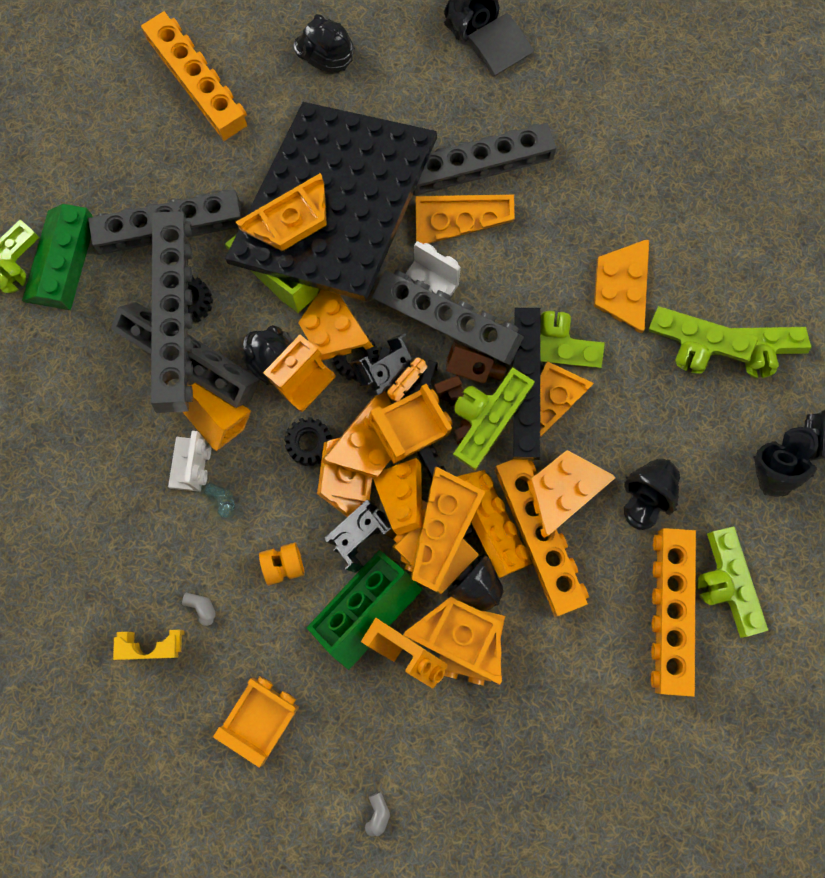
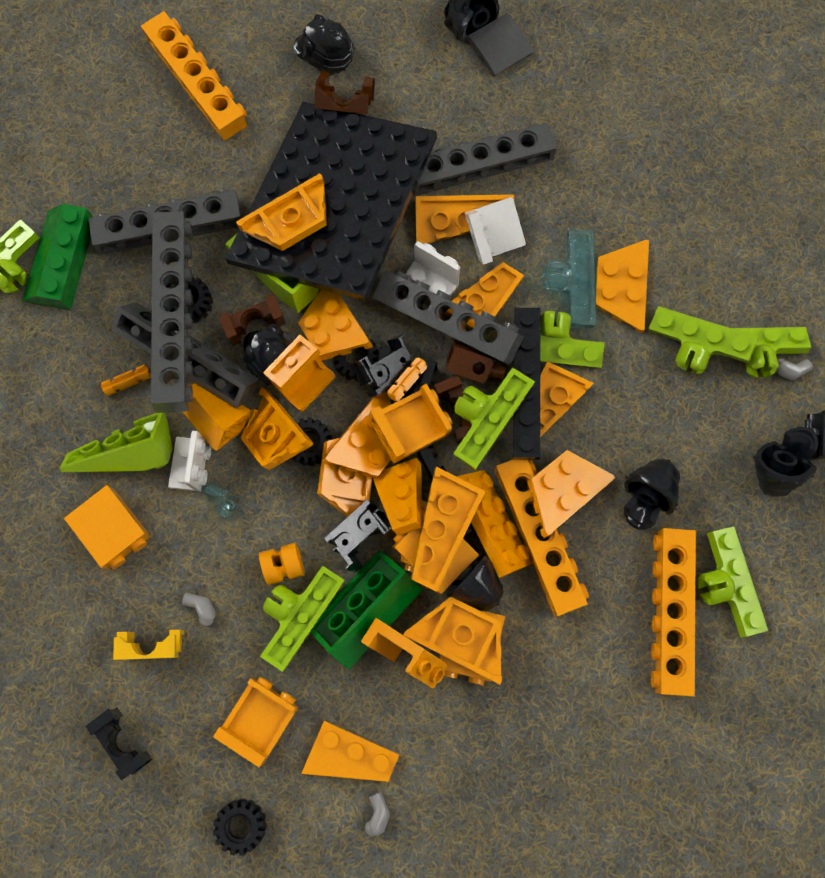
none -> lime wedge [59,413,173,472]
none -> light orange brick [64,485,151,570]
none -> black piece [85,707,153,781]
none -> light orange axle [101,365,151,396]
none -> black tyre [213,799,267,856]
none -> reddish brown piece [218,293,286,346]
none -> light orange wing [241,387,314,470]
none -> lime plate [260,566,345,672]
none -> light orange wing [301,720,400,782]
none -> reddish brown piece [314,71,375,115]
none -> light orange wing [445,262,524,330]
none -> white bracket [465,197,526,265]
none -> clear light blue plate [542,229,596,328]
none -> light grey arm [776,358,813,380]

